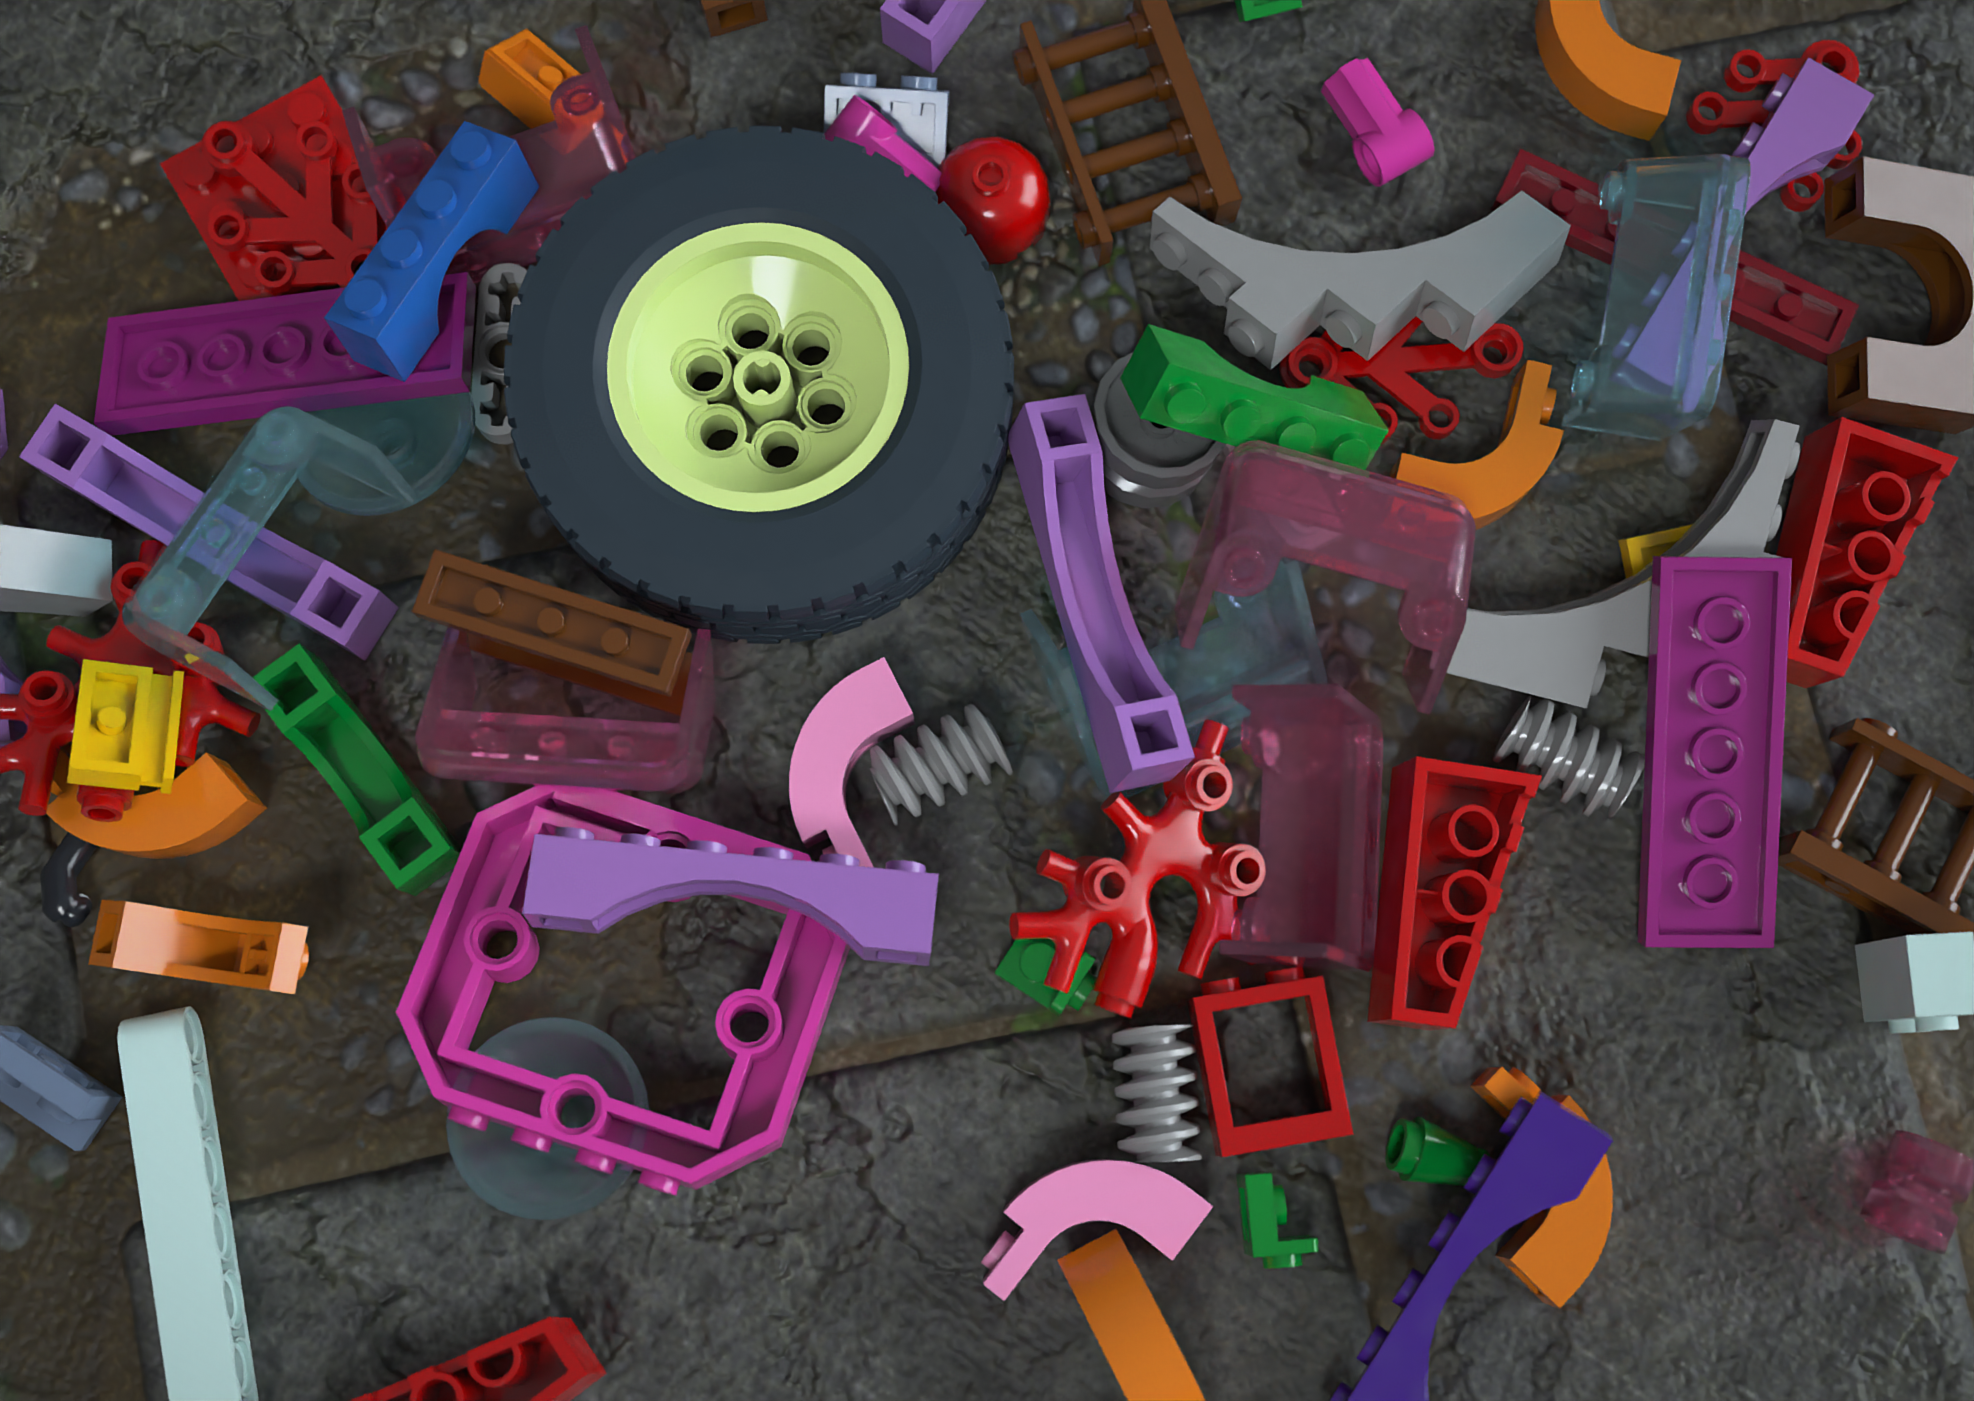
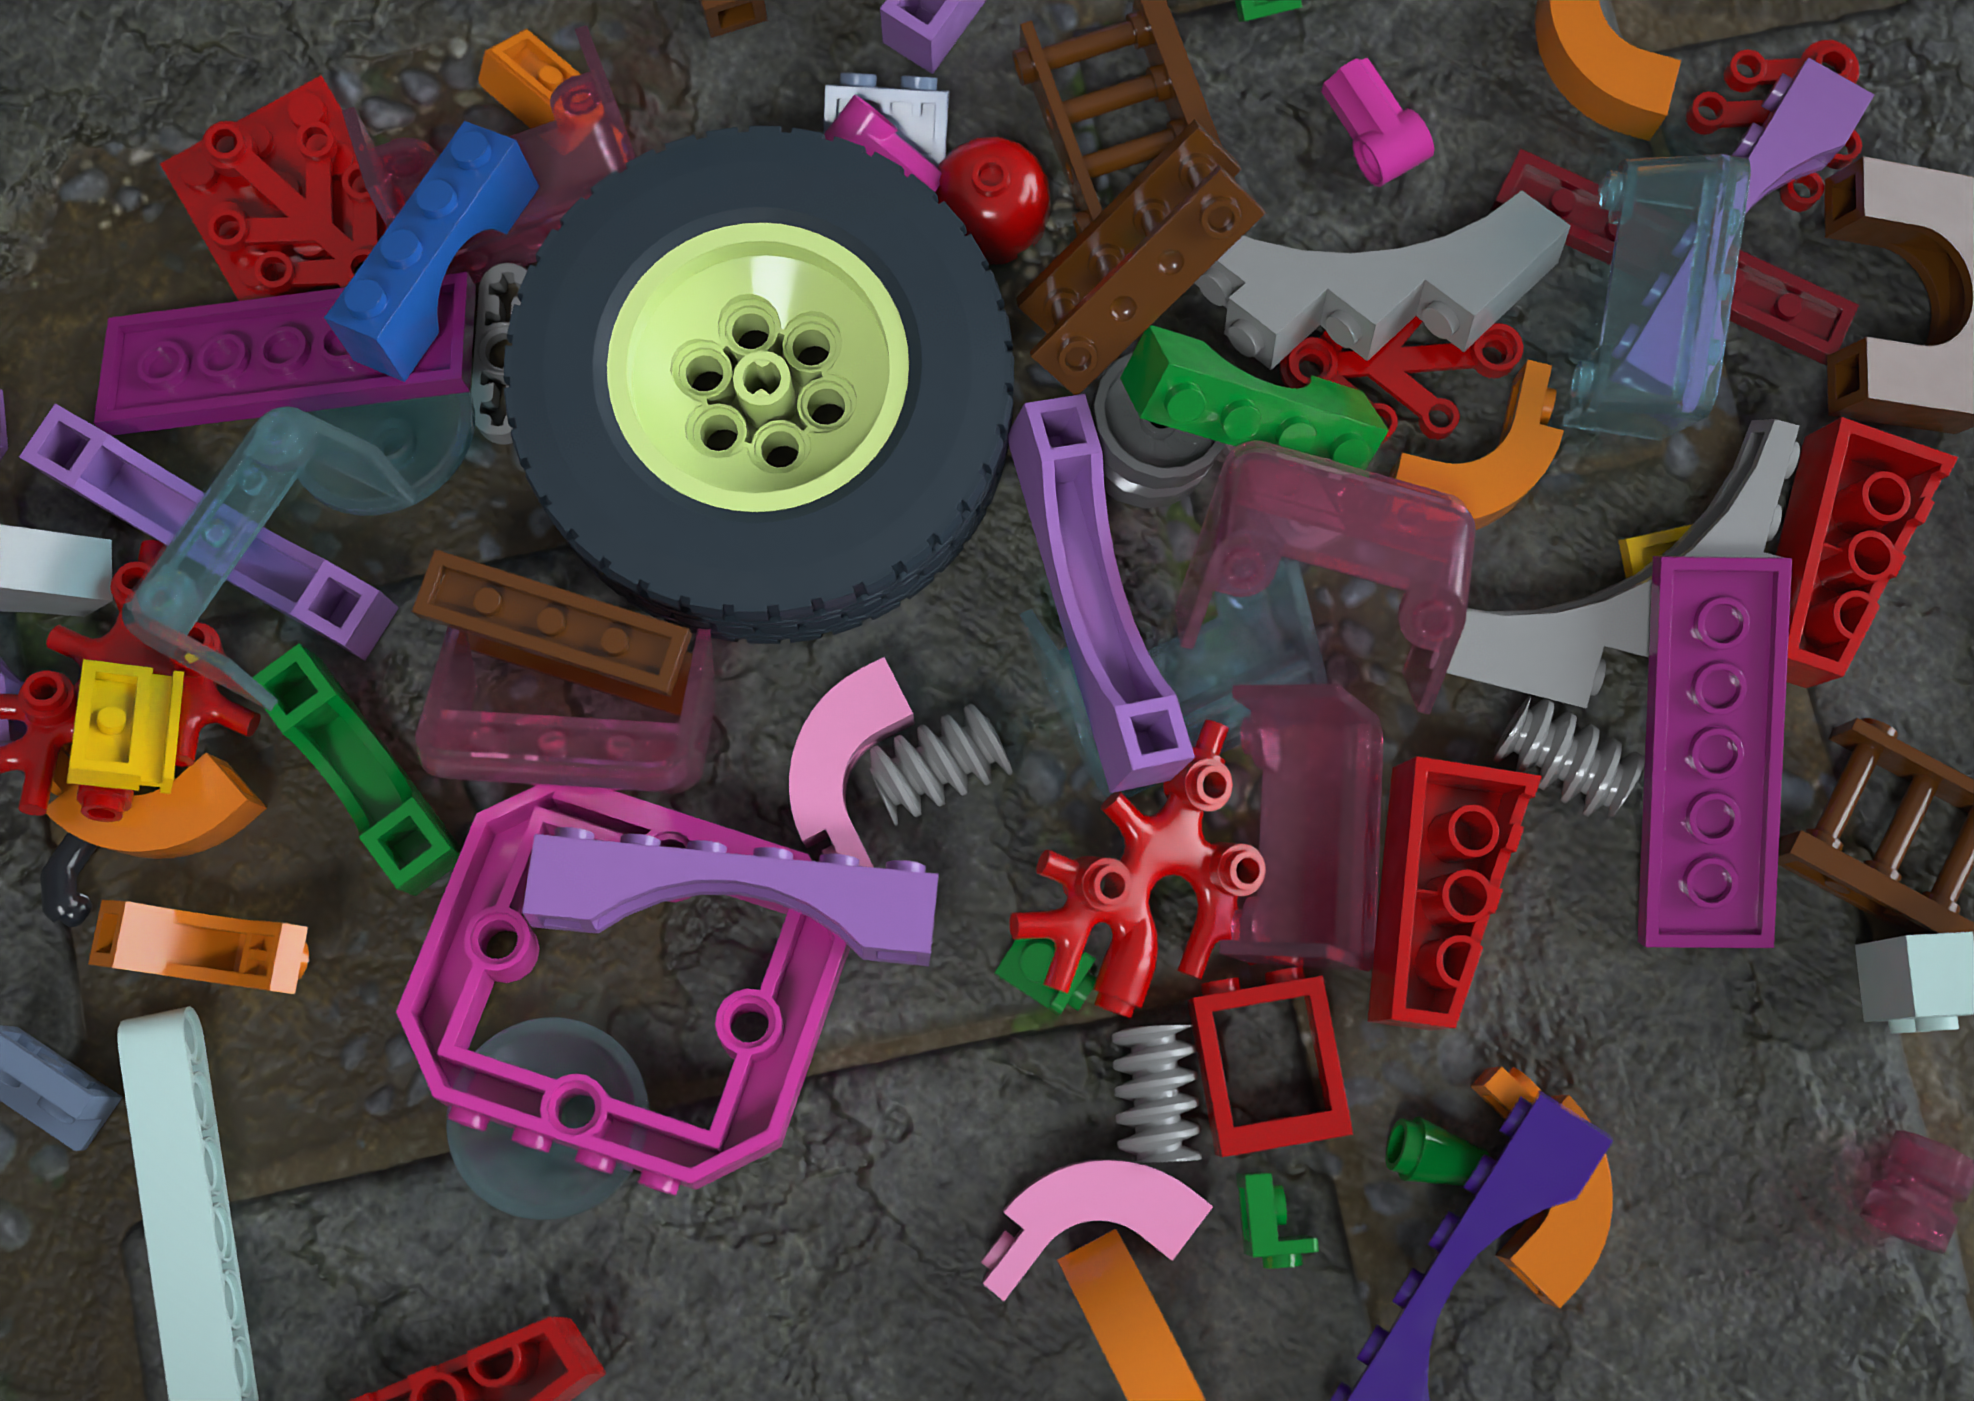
none -> reddish brown fence [1016,119,1266,395]

